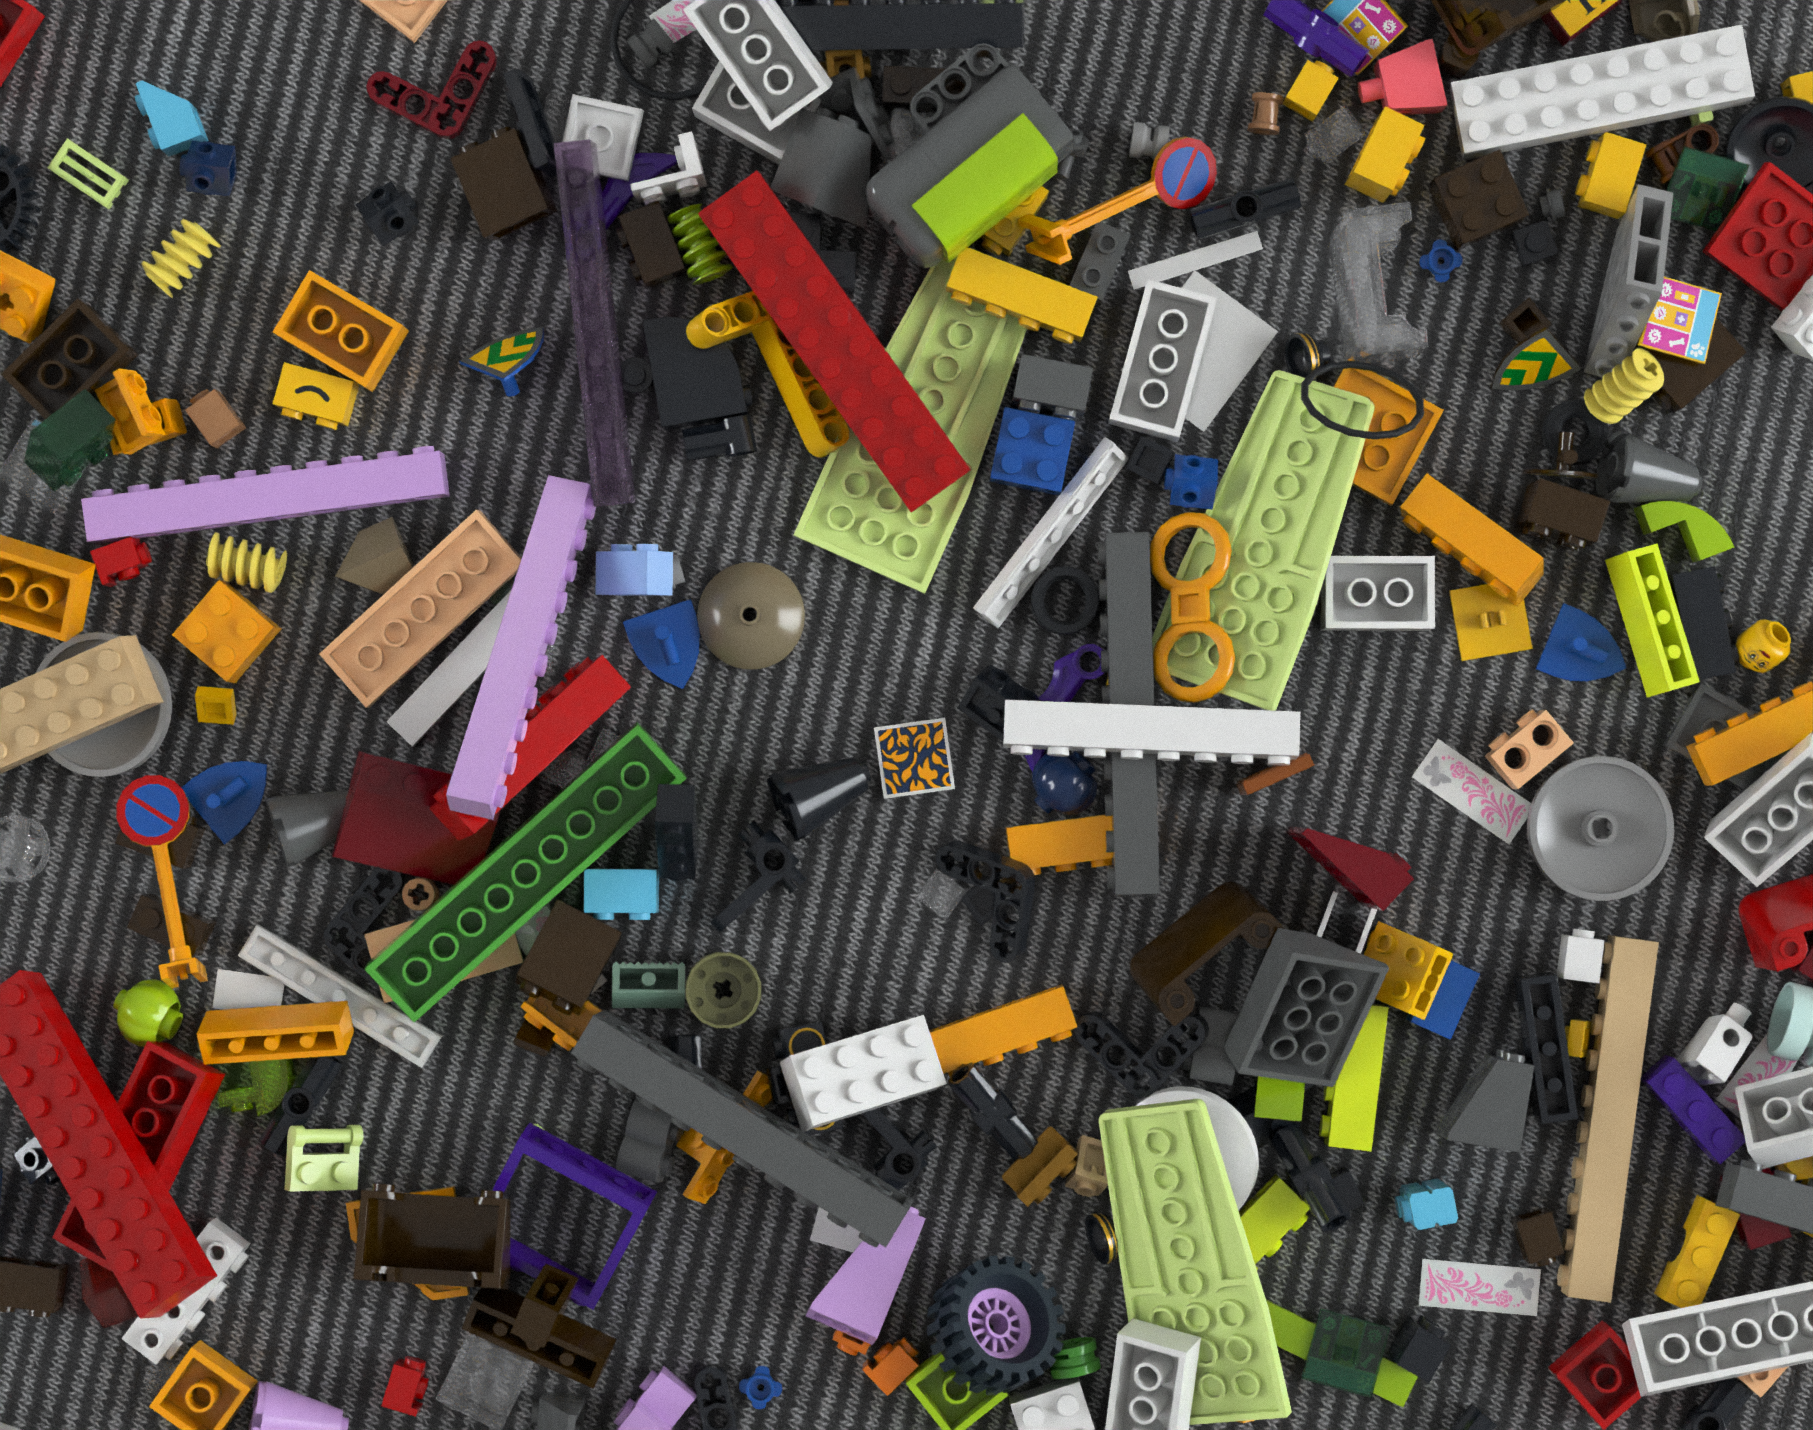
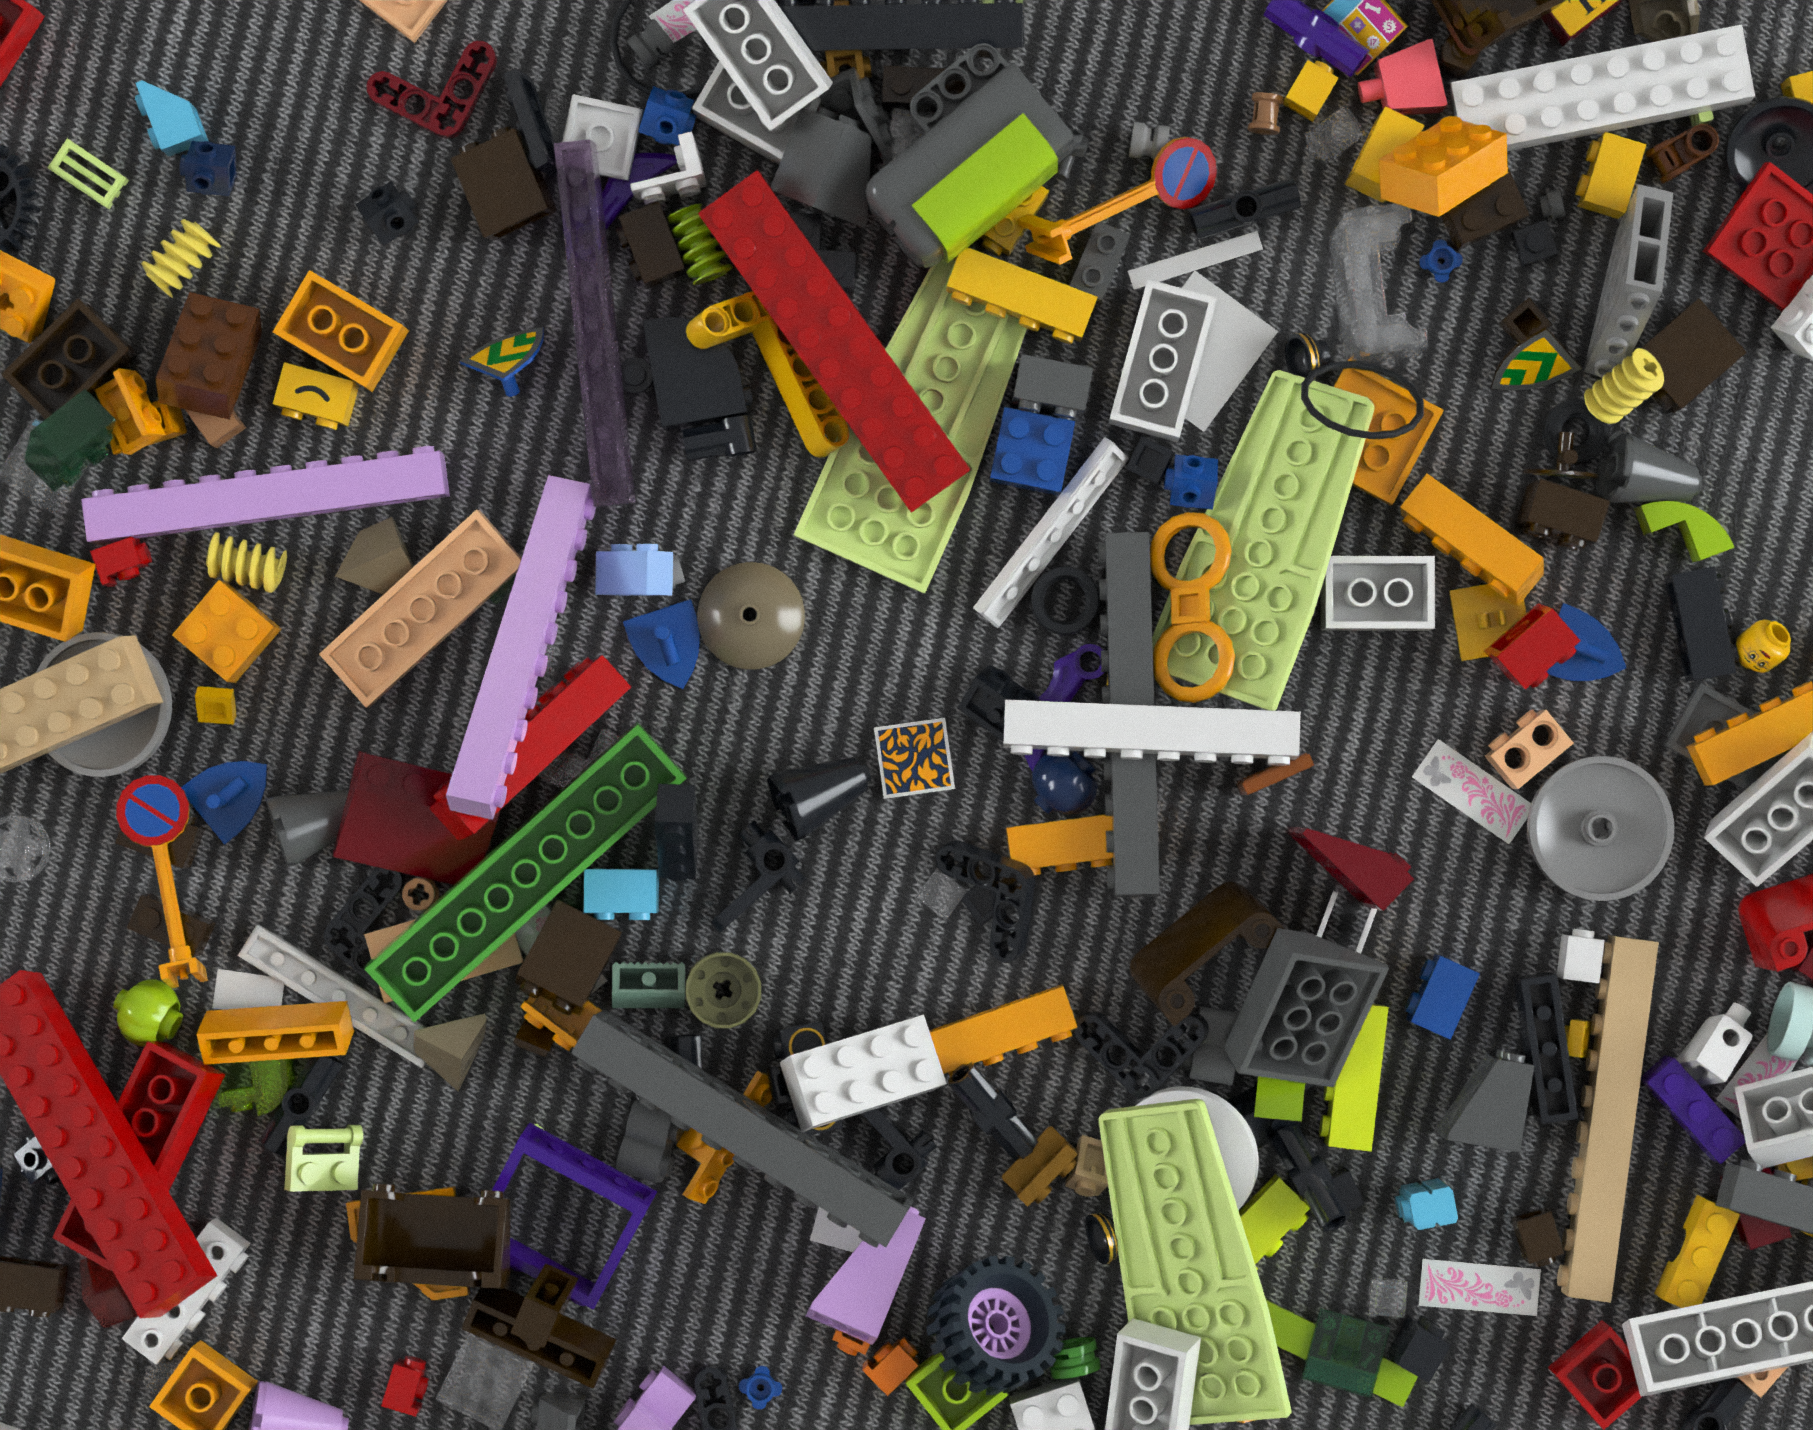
white tile [387,589,512,747] -> none
yellow brick [1364,921,1453,1020] -> none
neon yellow brick [1605,544,1700,697] -> none
piece [1638,277,1722,364] -> none
clear green piece [1666,146,1750,231] -> none
none -> reddish brown brick [155,292,262,420]
none -> dark tan slope [413,1013,487,1092]
none -> blue brick [638,86,697,146]
none -> clear tile [1367,1277,1408,1318]
none -> light orange brick [1379,116,1508,217]
none -> red brick [1484,603,1581,690]

